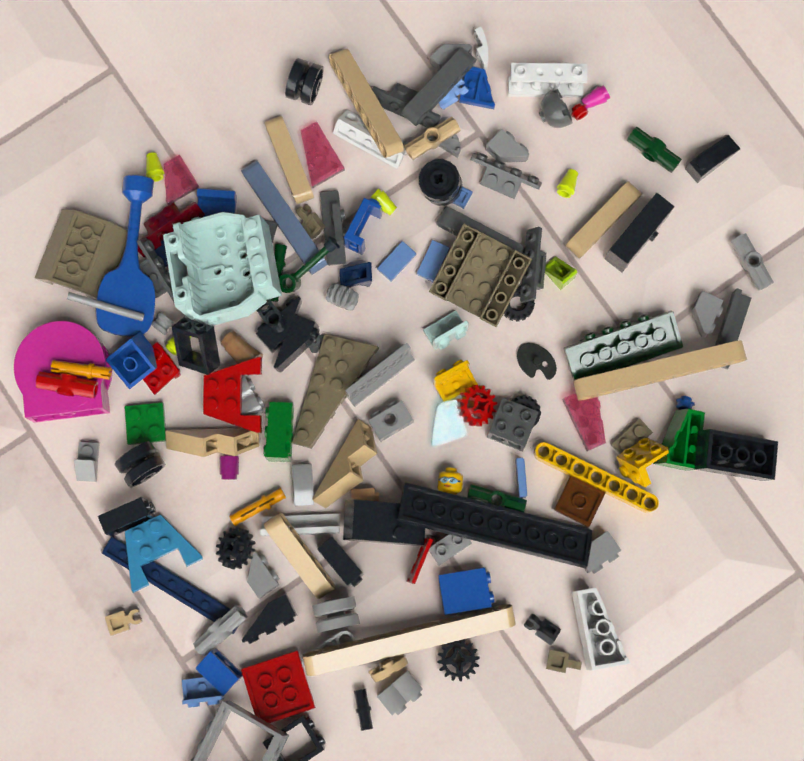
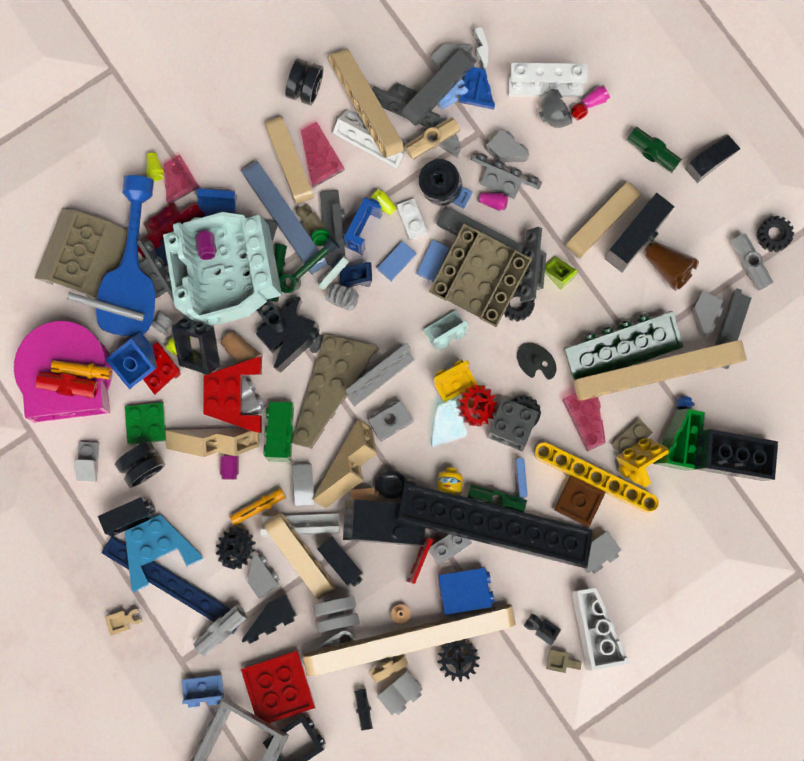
blue panel [196,648,243,695] -> none
neon yellow cone [557,169,578,198] -> none
none -> magenta brick [195,230,217,260]
none -> green plate [311,229,330,246]
none -> tile [318,254,348,290]
none -> black hair [375,470,419,499]
none -> light nougat tile [391,604,411,624]
none -> white plate [396,198,427,241]
none -> dark pink cone [479,192,508,211]
none -> reddish brown cone [645,242,699,291]
none -> black tyre [757,216,794,252]

